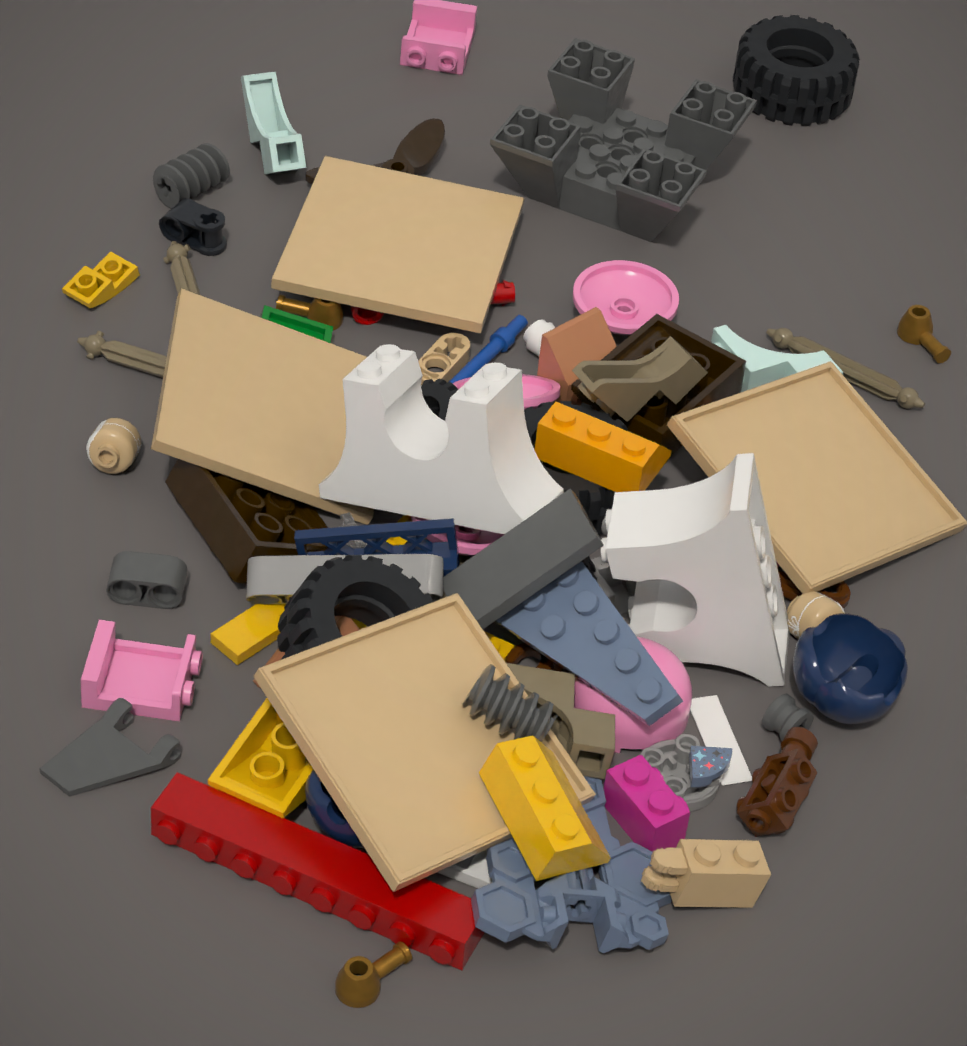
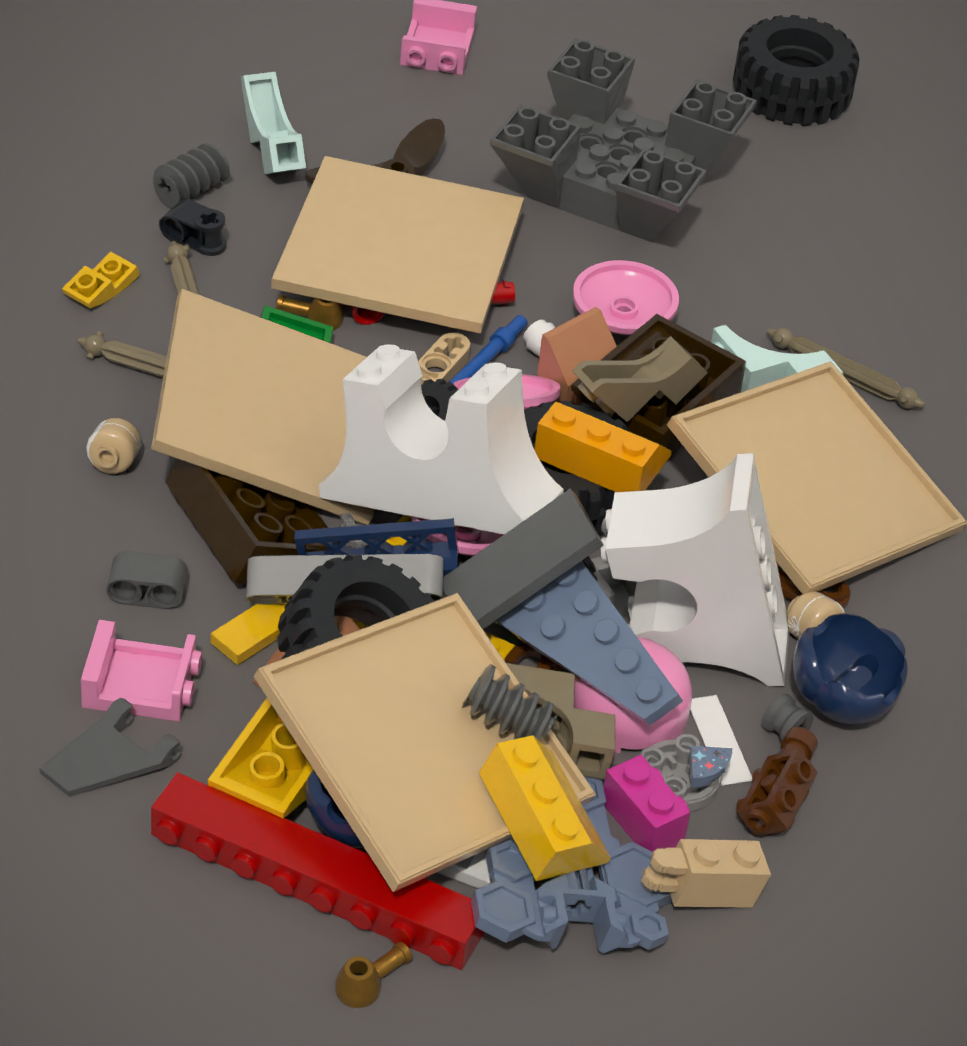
pearl gold bar [897,305,951,363] -> none

